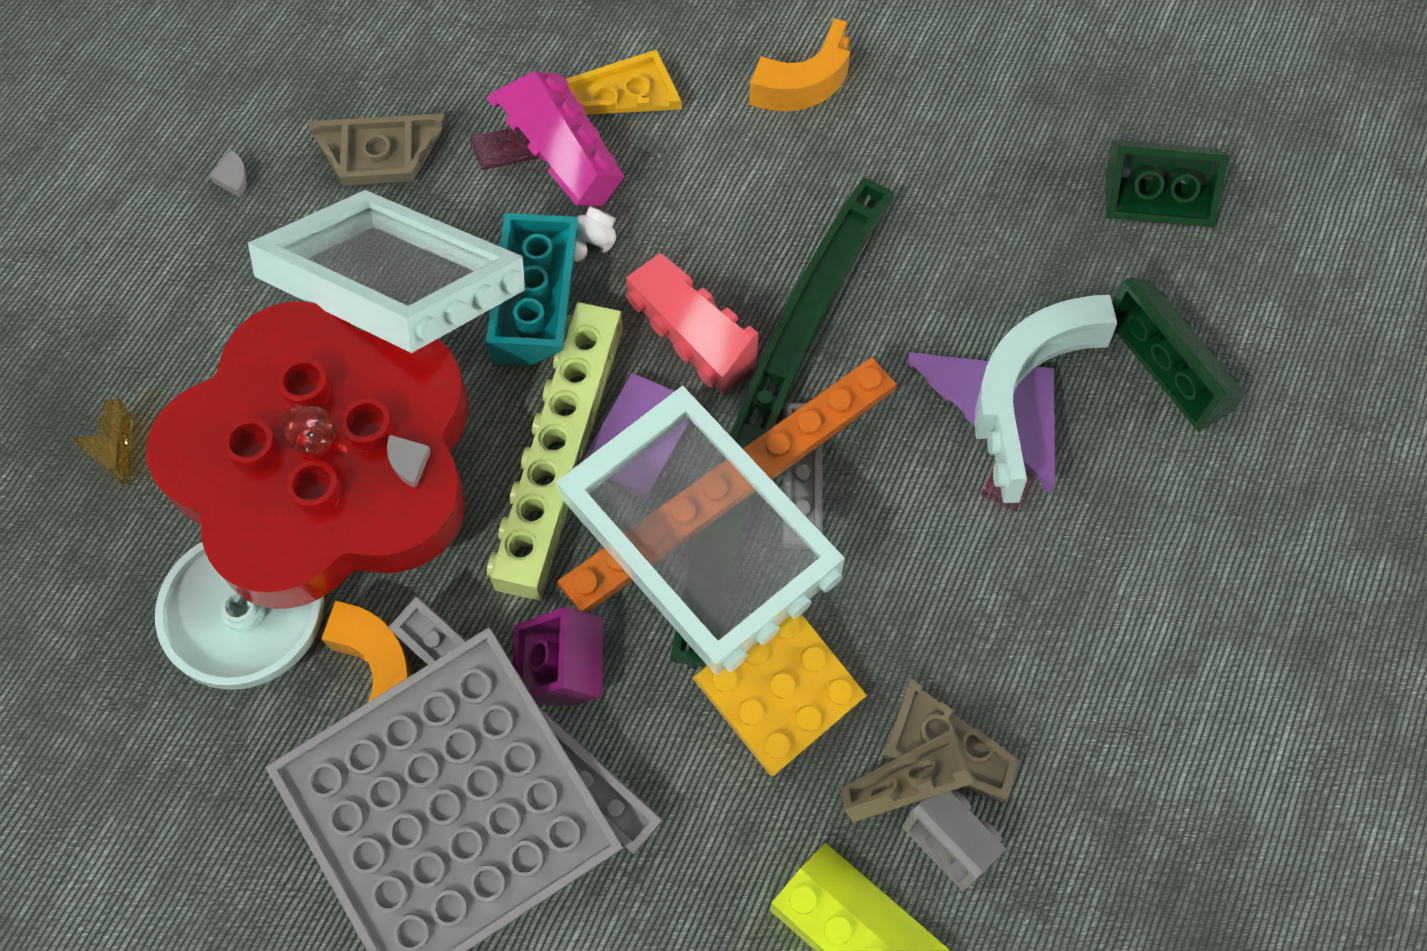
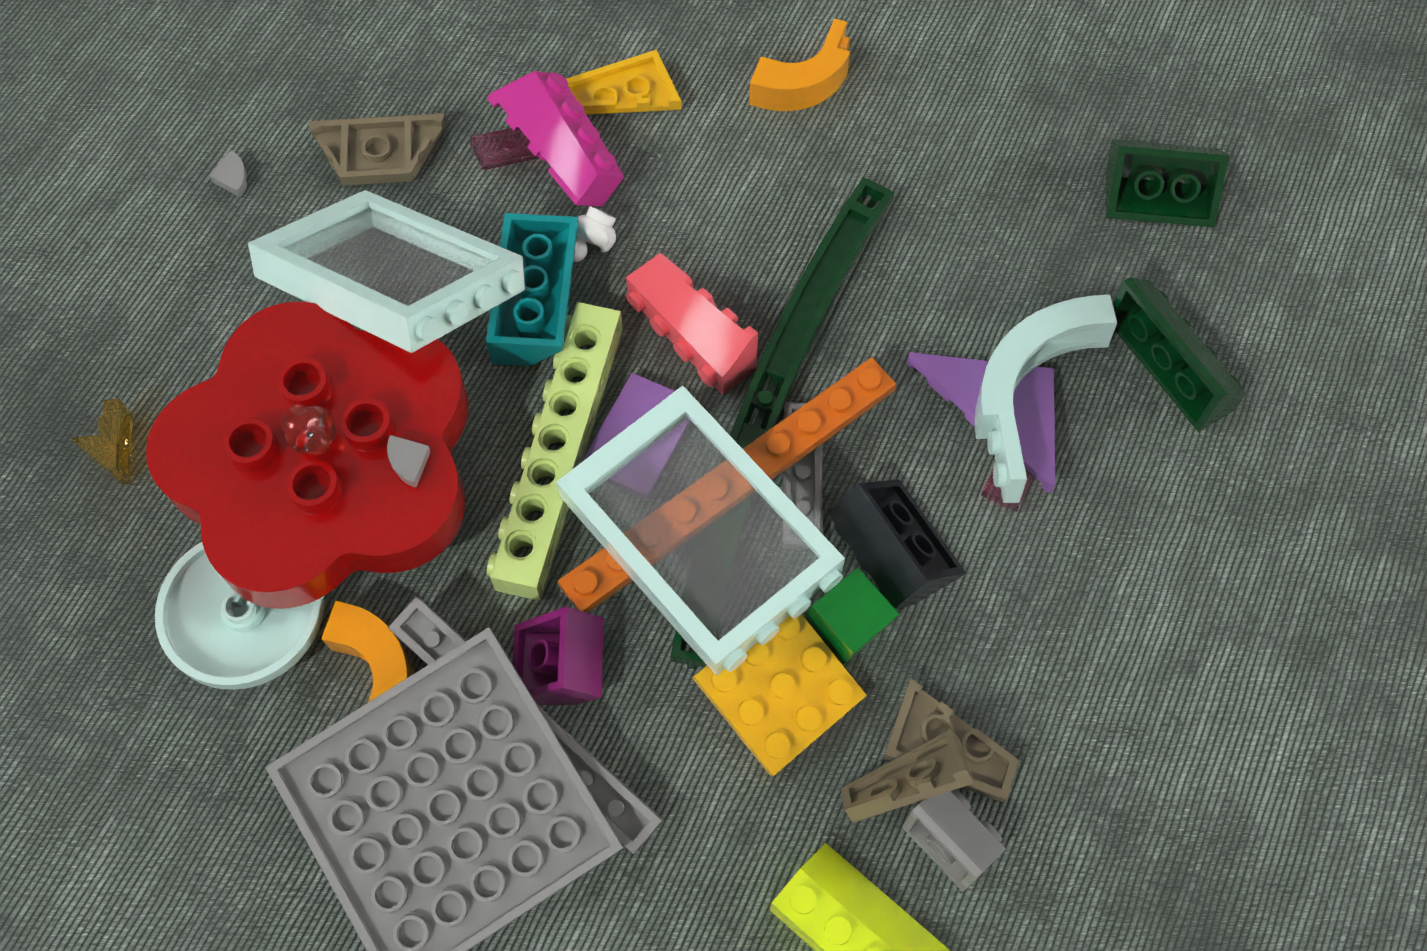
none -> green head [804,567,899,665]
none -> black slope [828,479,966,609]

